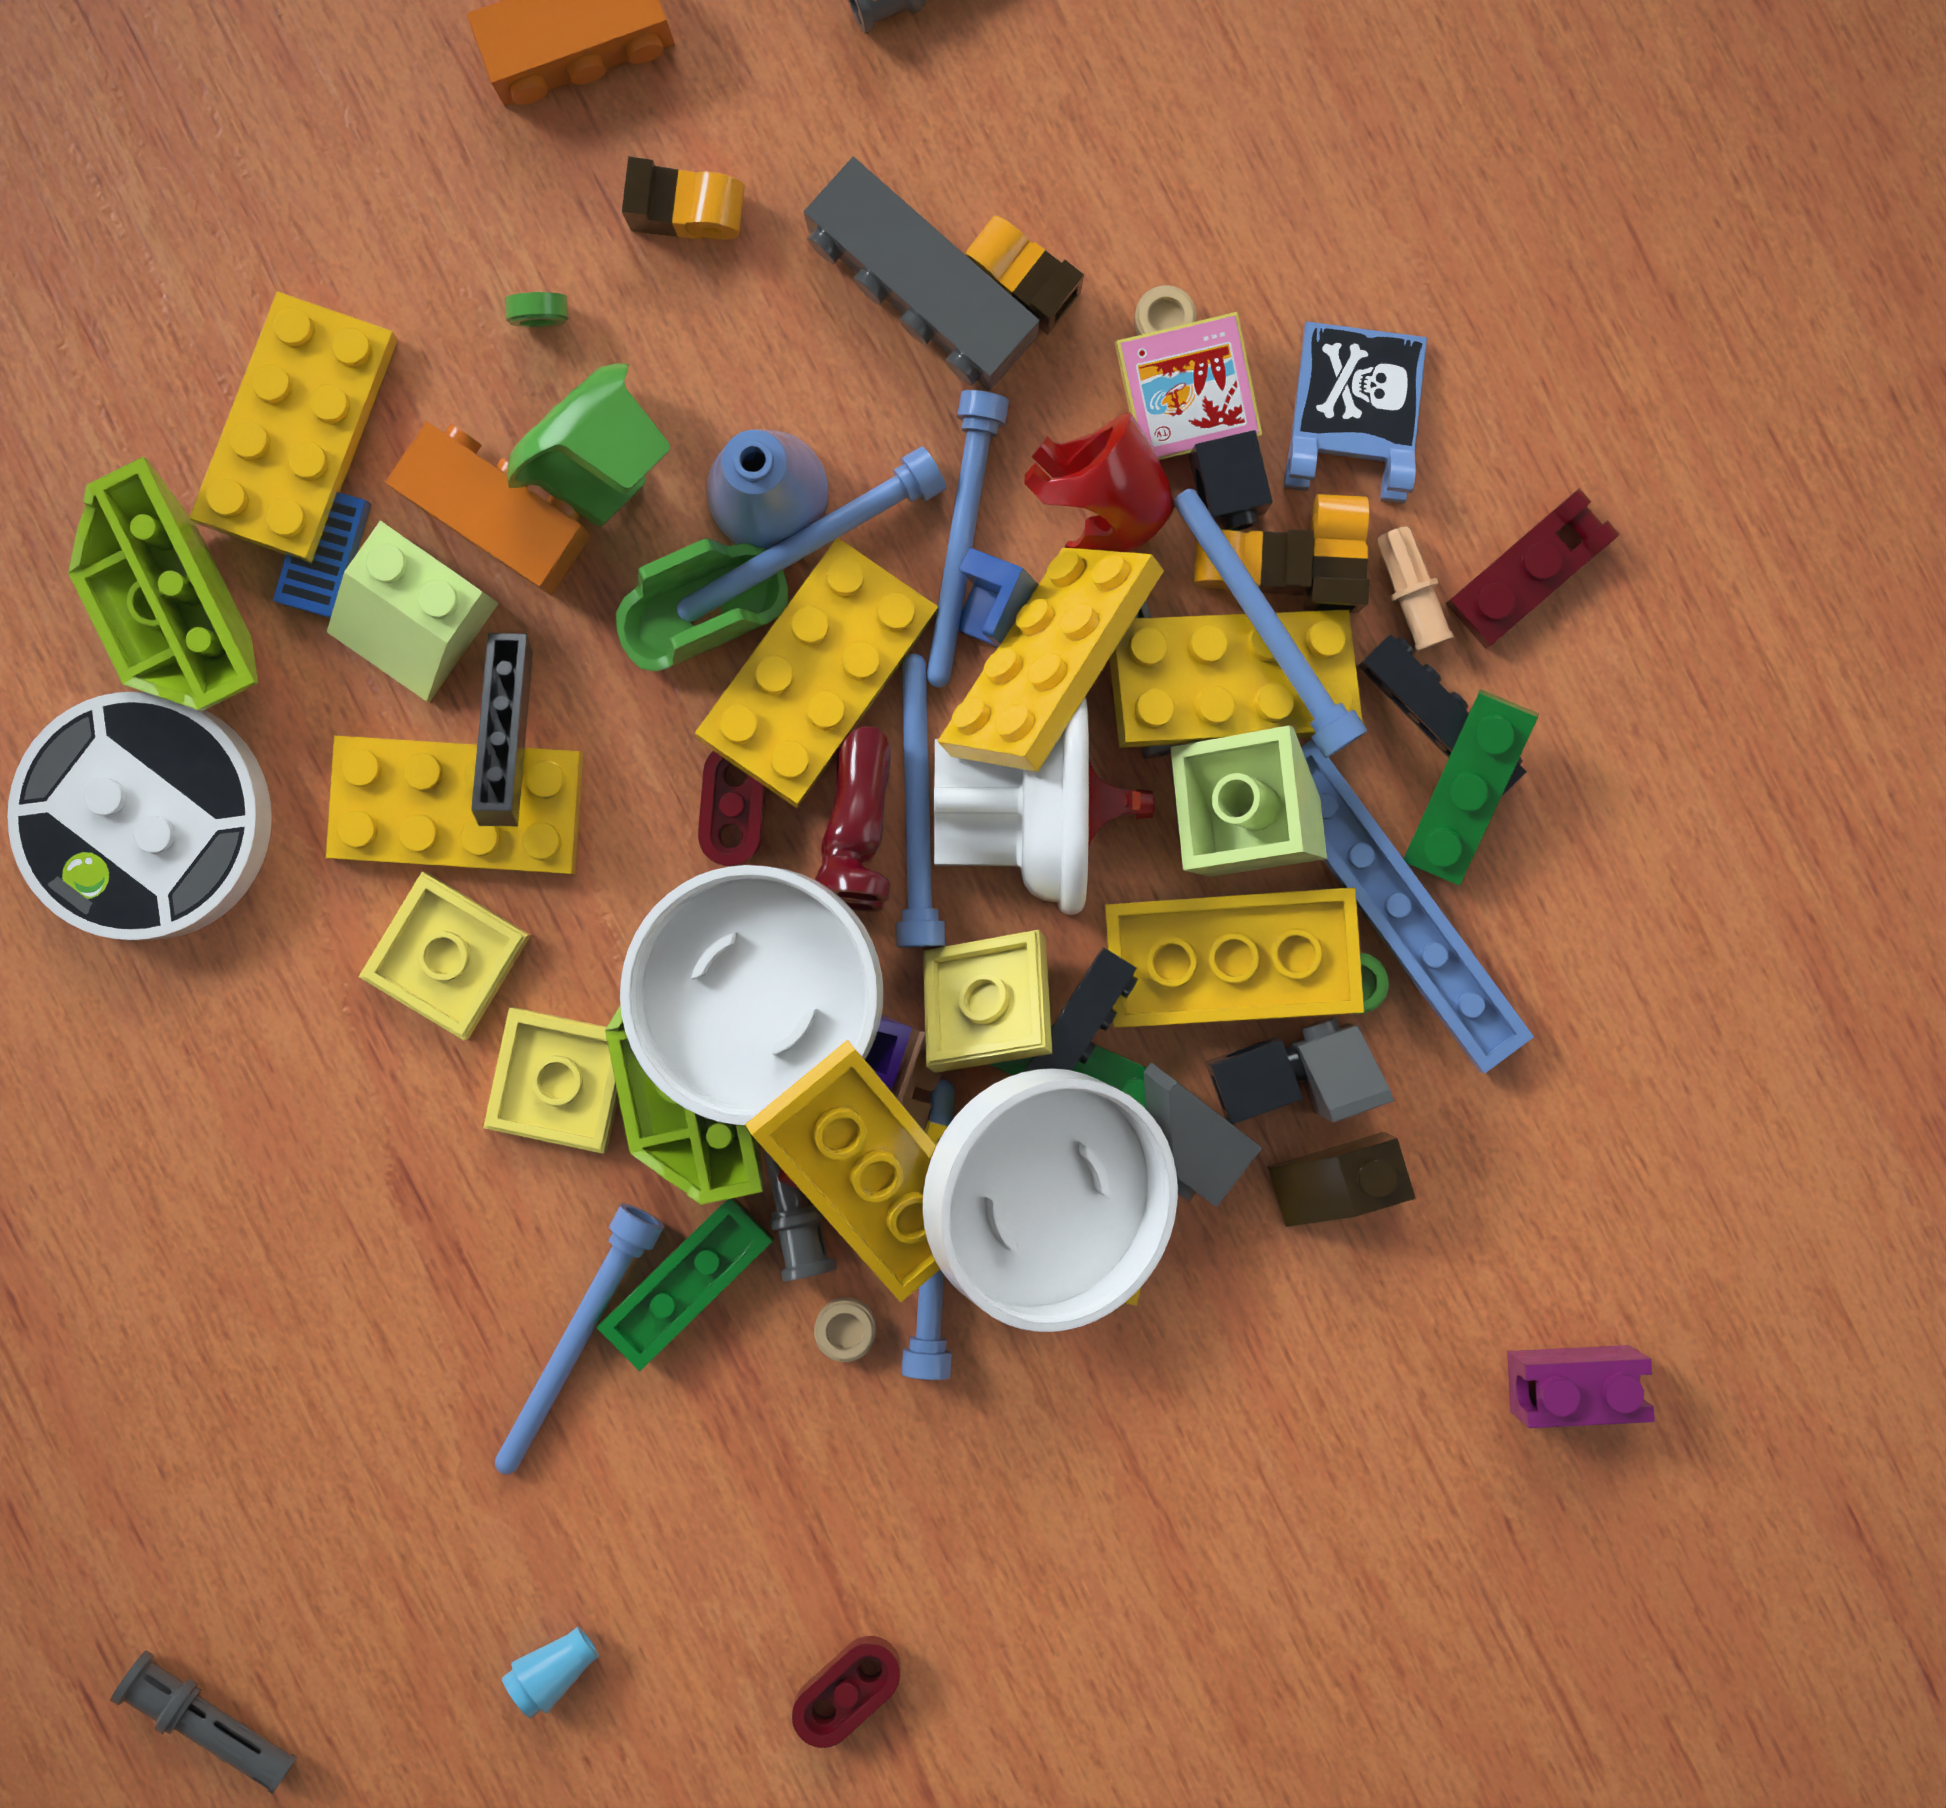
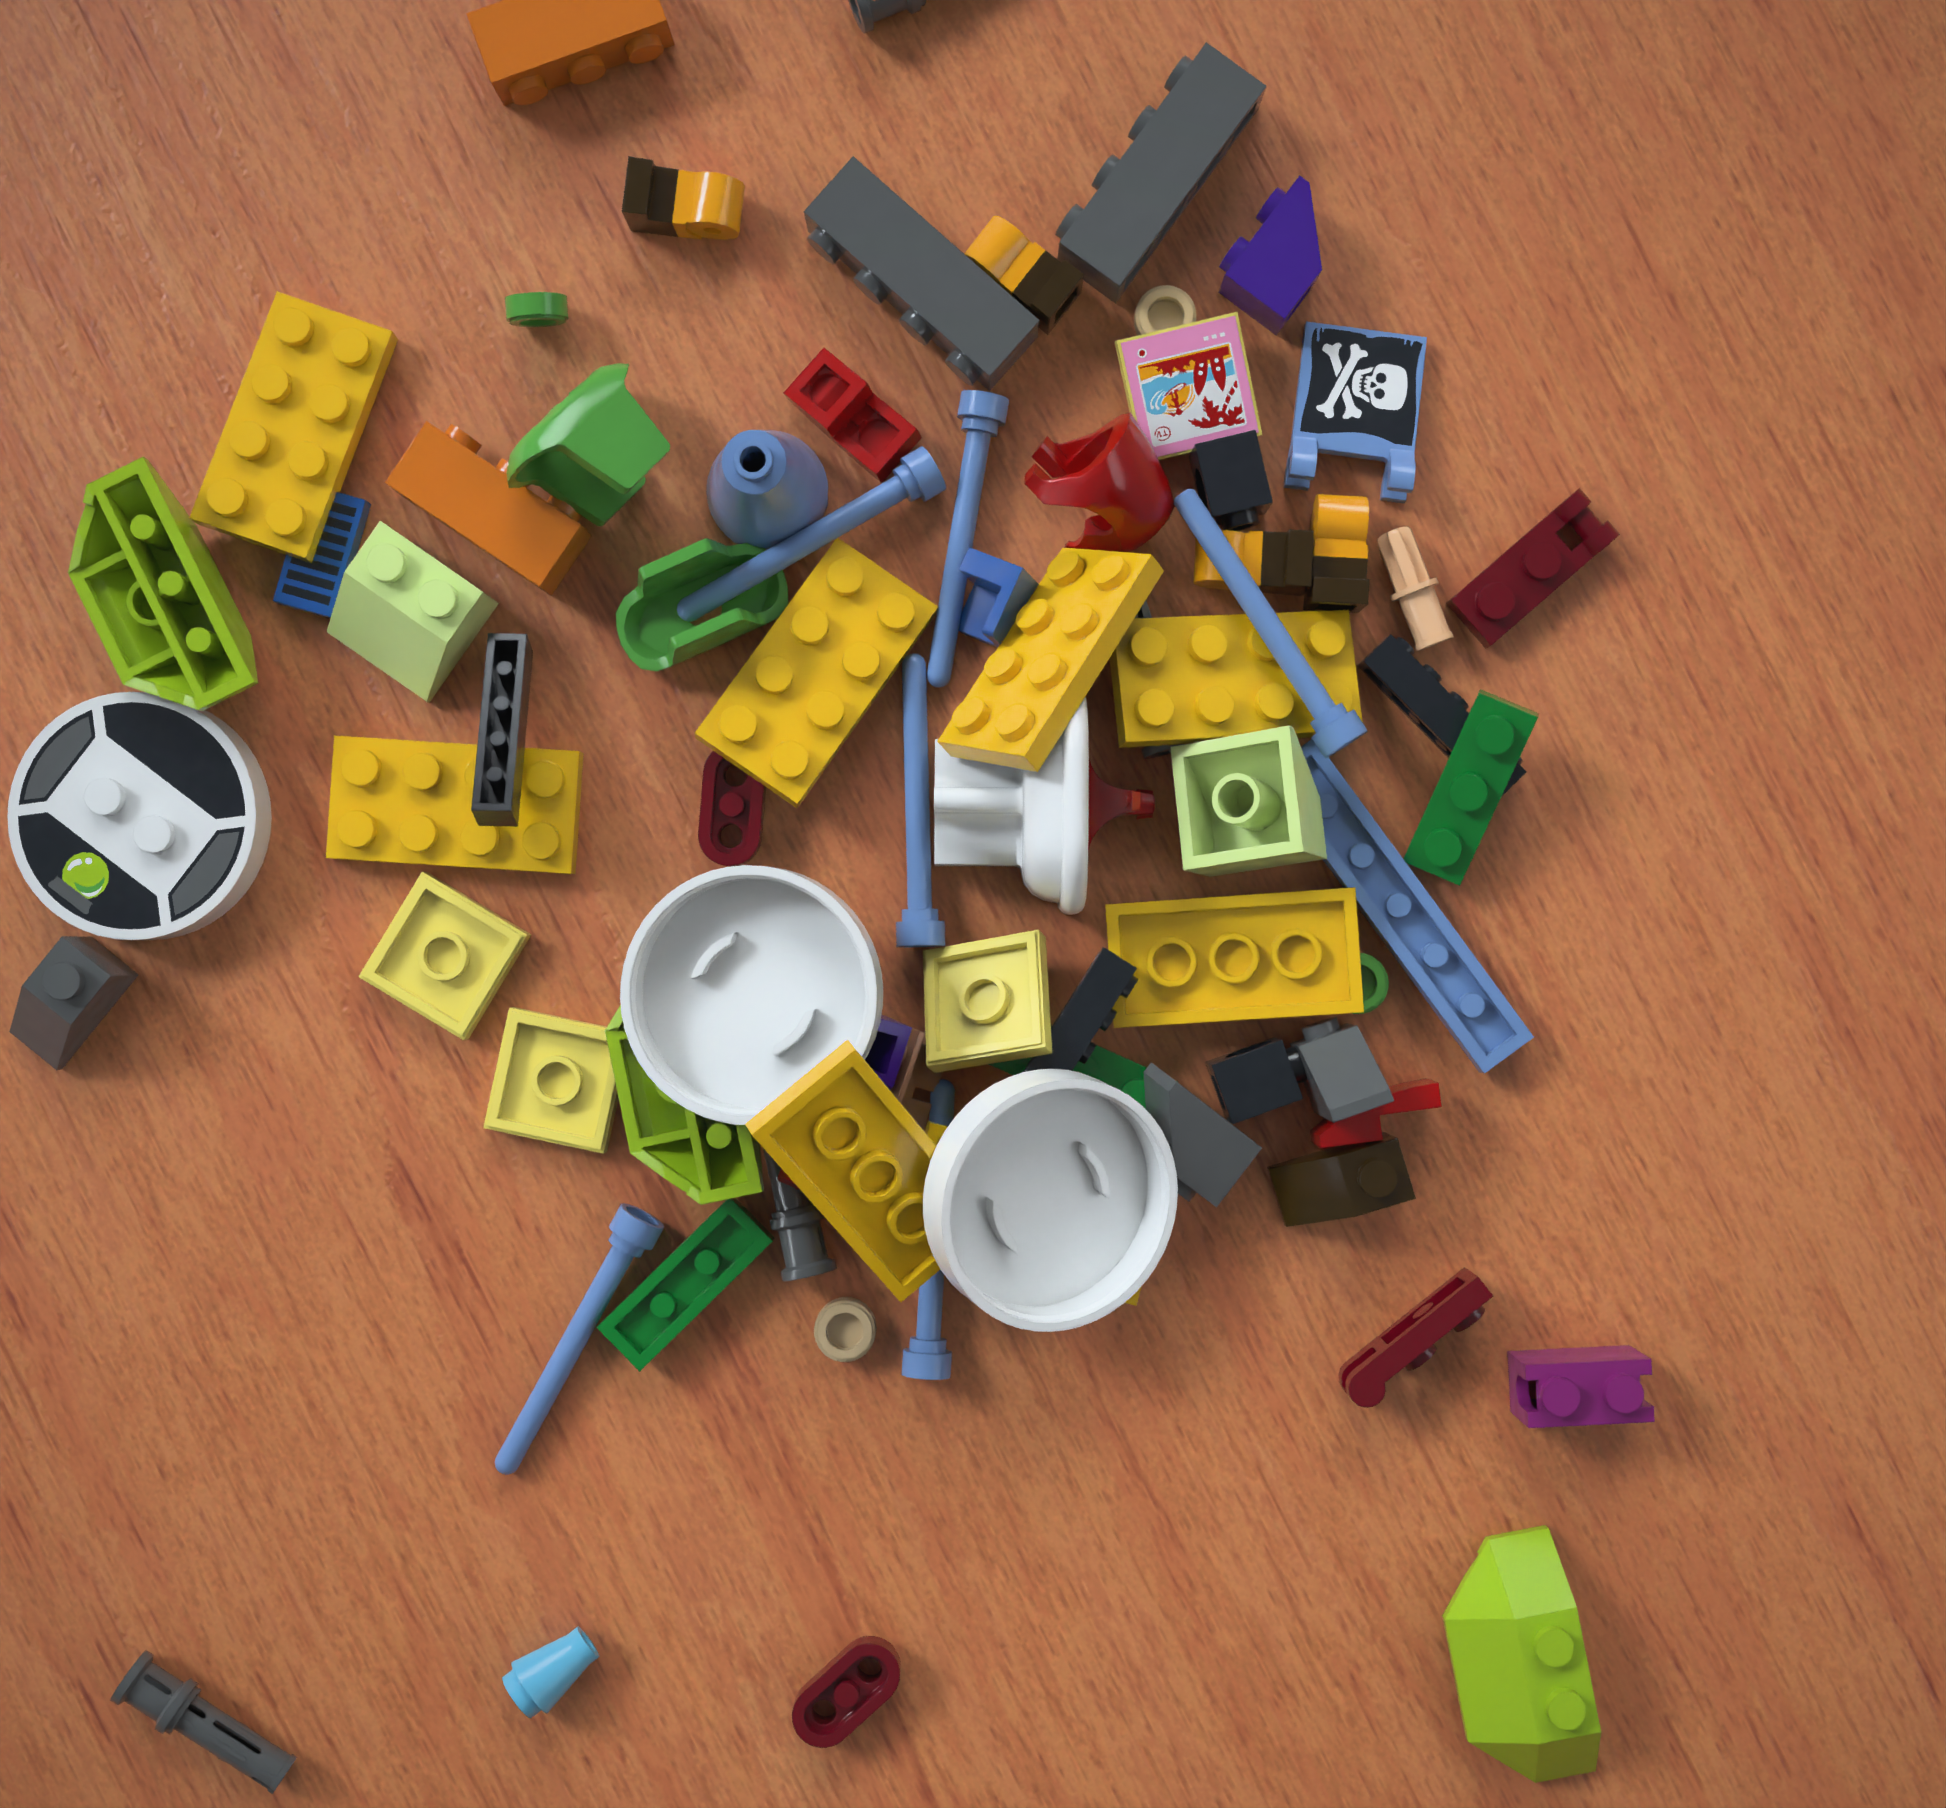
dark red piece [815,726,890,912] -> none
none -> dark grey slope [9,936,138,1070]
none -> red slope [783,348,922,483]
none -> dark grey brick [1055,42,1267,304]
none -> dark purple slope [1218,175,1322,336]
none -> red slope [1310,1078,1442,1148]
none -> dark red plate [1338,1267,1493,1408]
none -> lime wedge [1442,1525,1601,1783]

